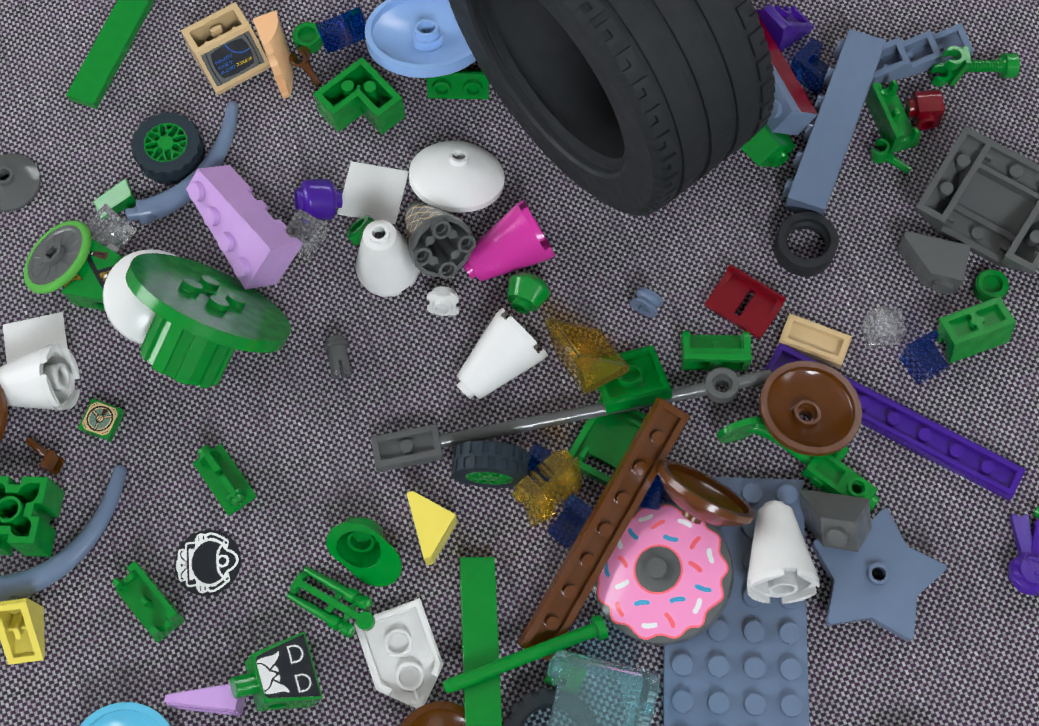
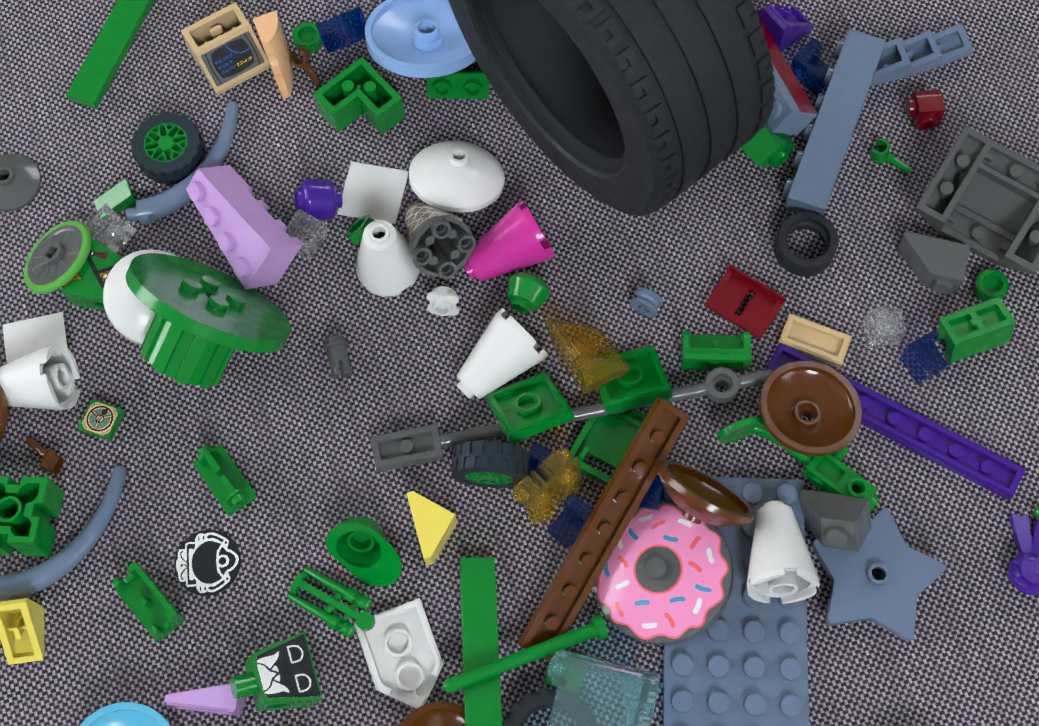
green hinge [865,79,921,154] -> none
green bar [929,46,1020,87] -> none
none -> green tile [485,371,574,444]

